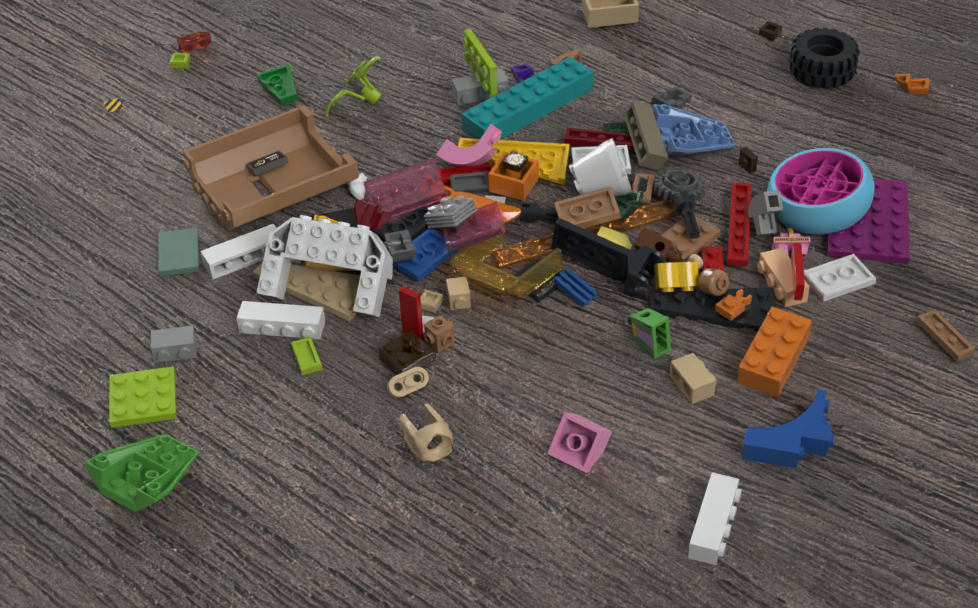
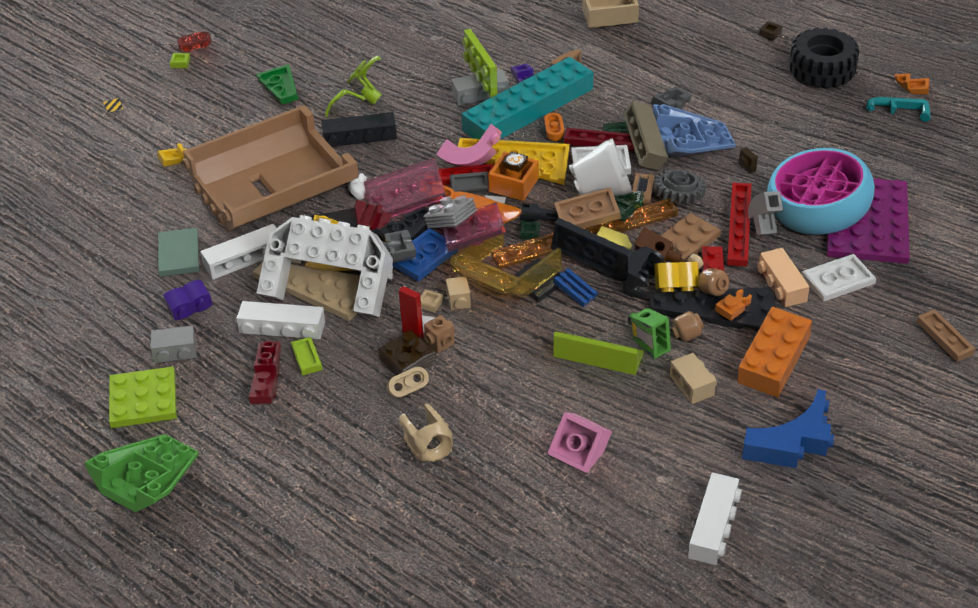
dark grey tile [246,151,288,176] -> none
black piece [673,191,700,239] -> none
bright pink hips [771,228,811,259] -> none
red tile [791,243,805,301] -> none
none -> yellow slope [157,143,187,167]
none -> dark purple brick [163,280,213,320]
none -> dark red slope [249,341,281,404]
none -> black brick [321,112,397,147]
none -> clear green tile [519,221,540,240]
none -> orange plate [544,113,564,141]
none -> lime slope [553,332,644,375]
none -> medium nougat head [671,311,704,342]
none -> teal piece [866,97,931,122]

